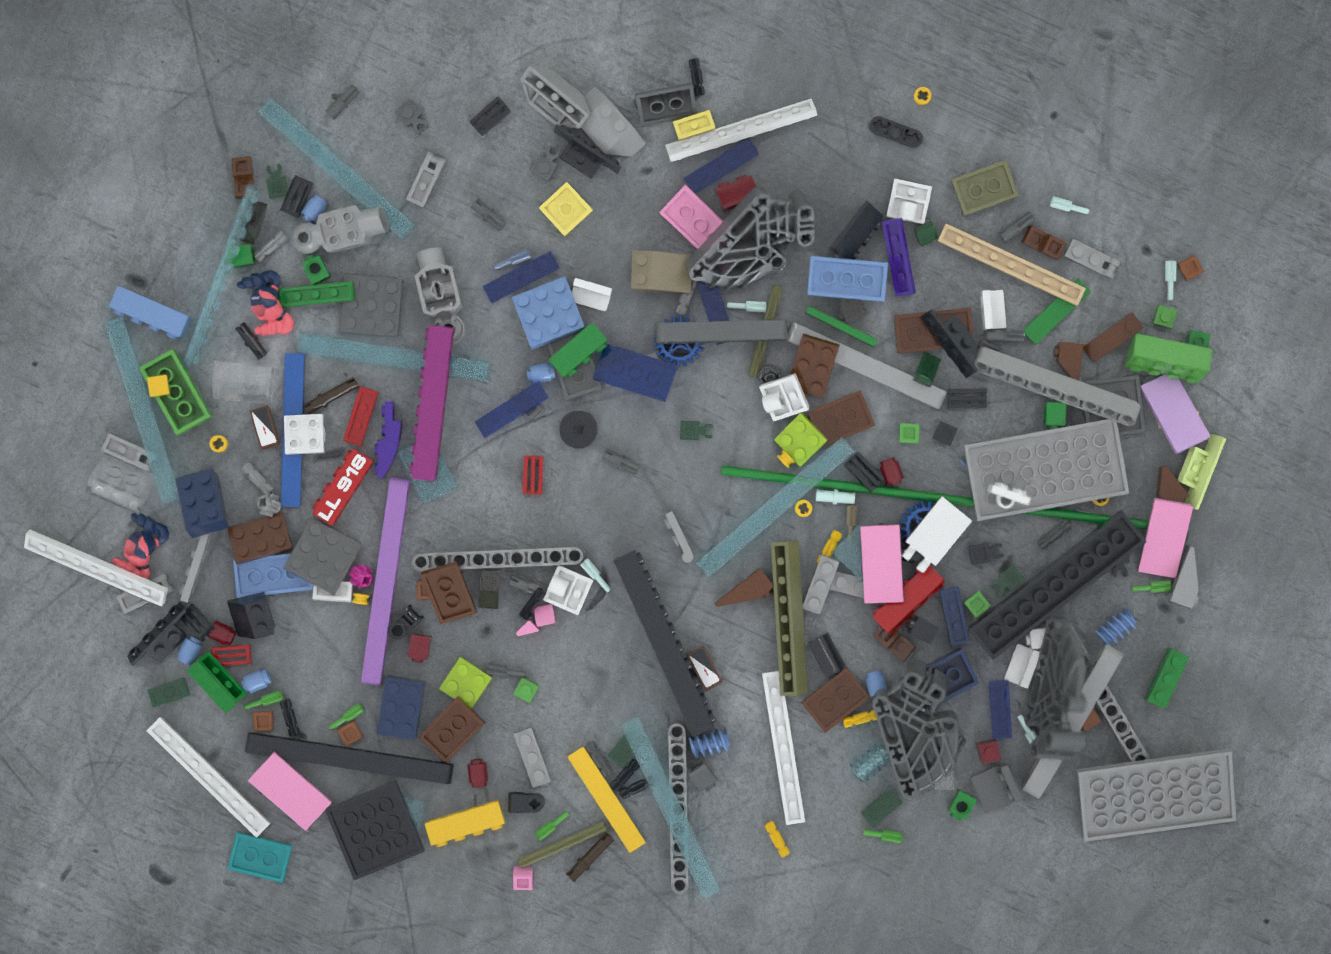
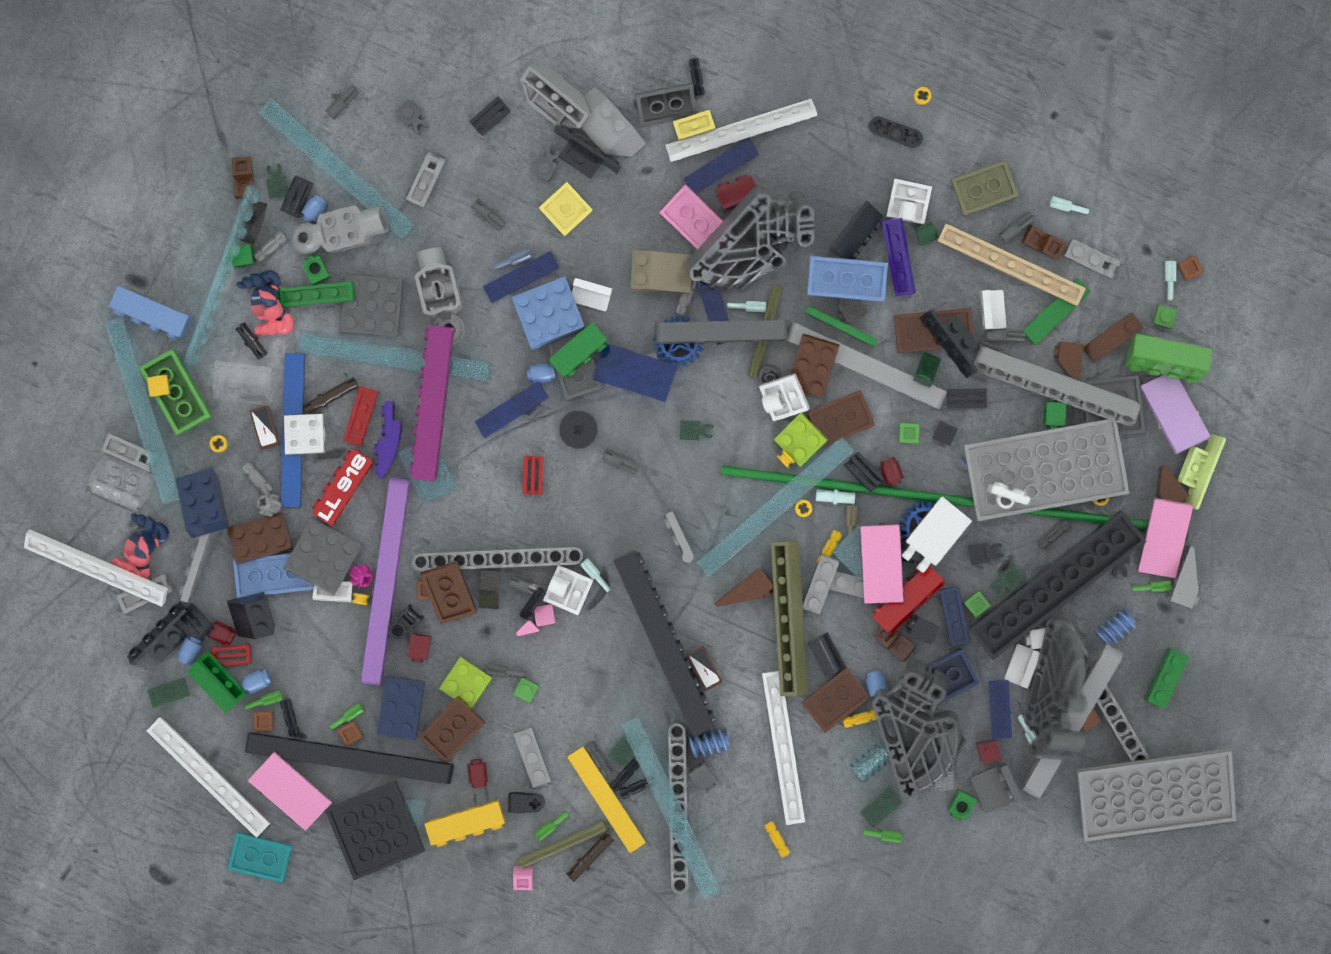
green brick [1185,330,1211,348] -> none

